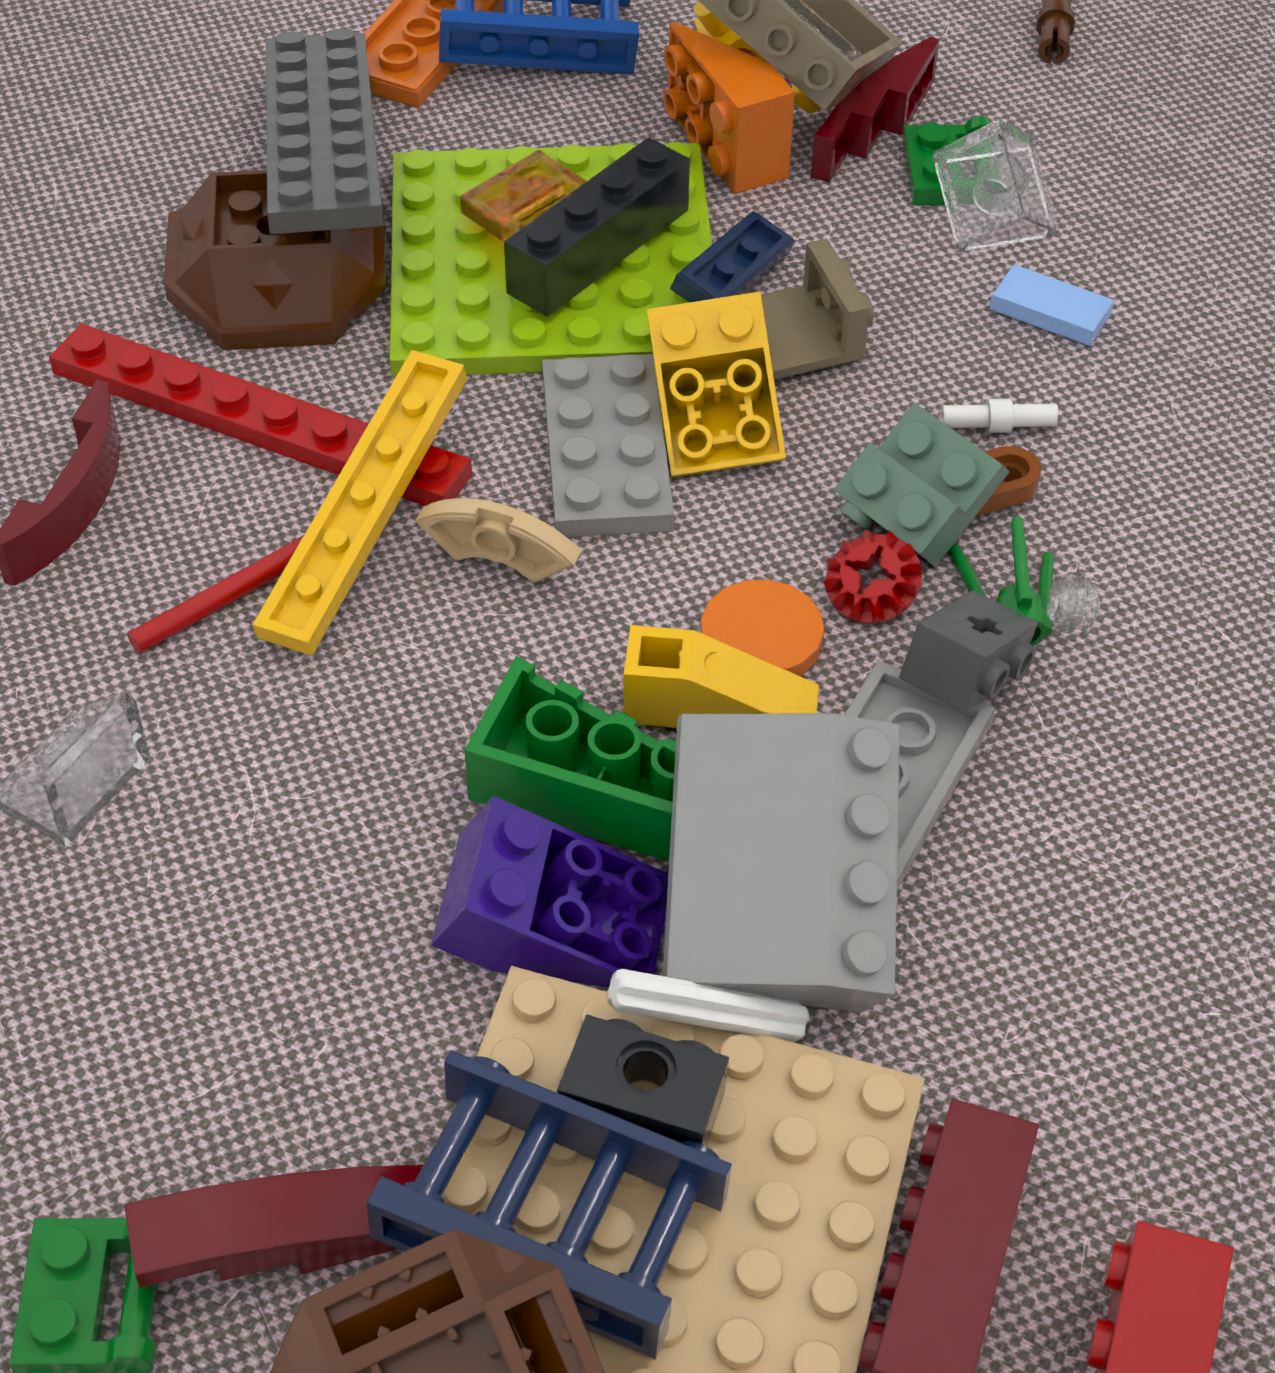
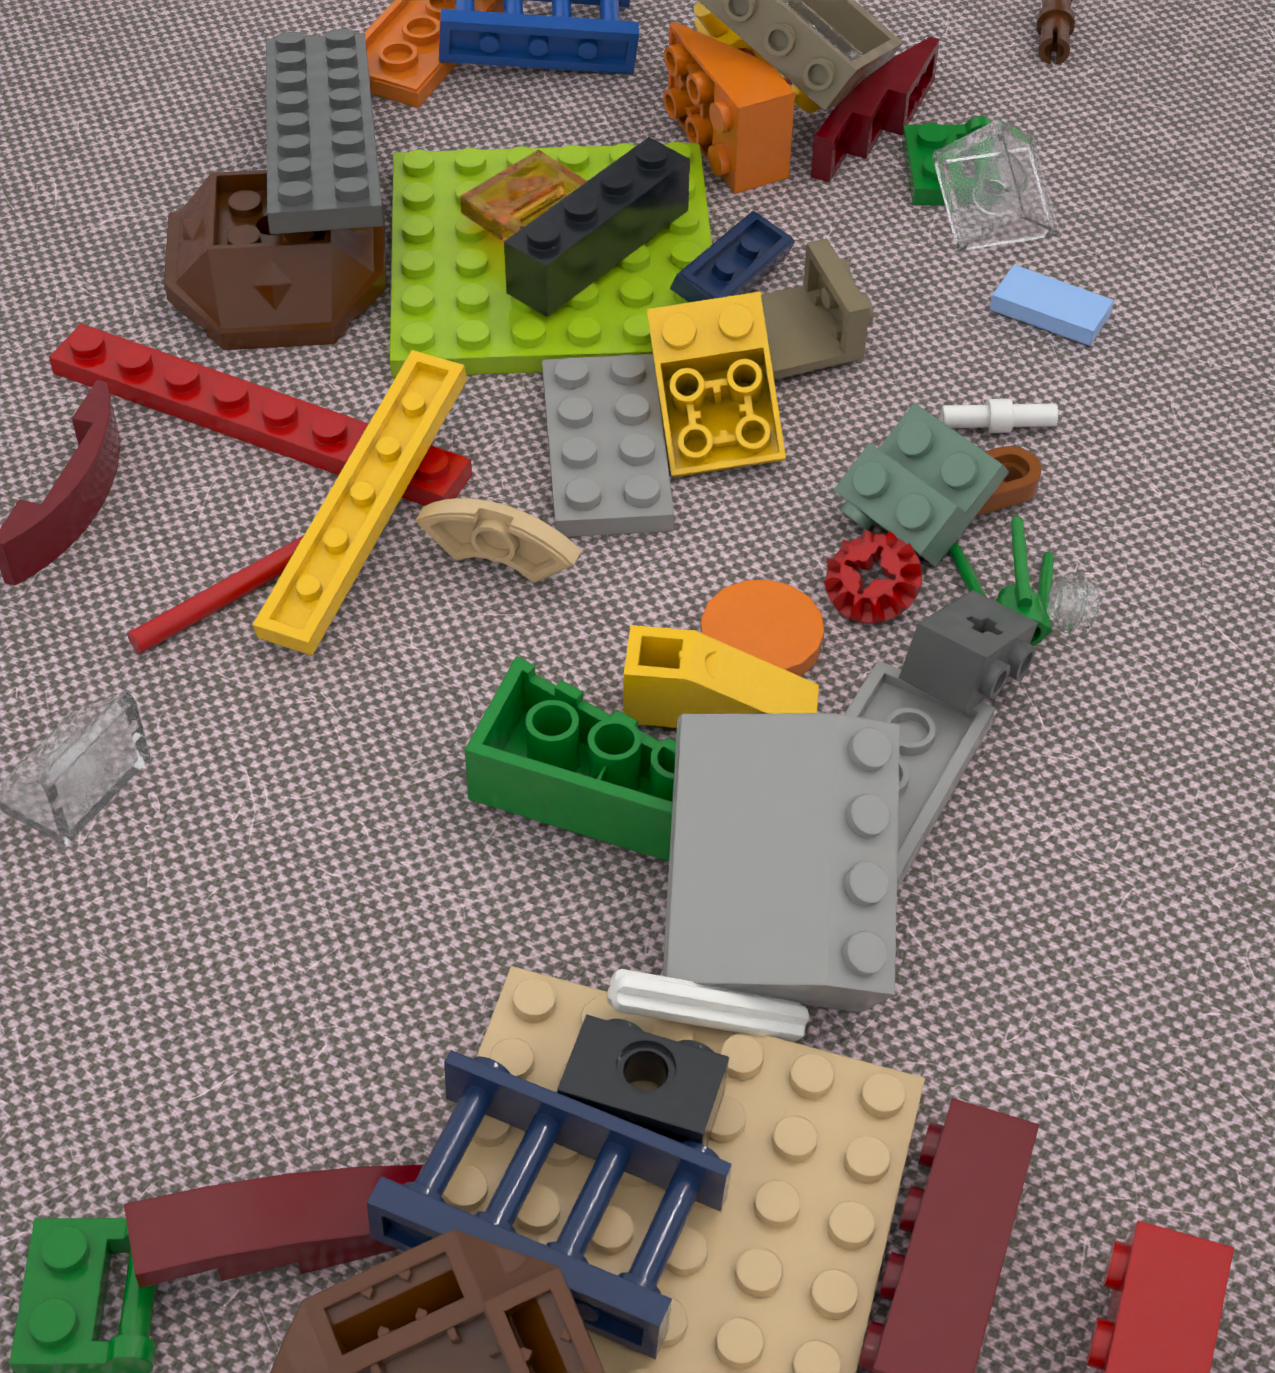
dark purple slope [431,796,668,987] -> none

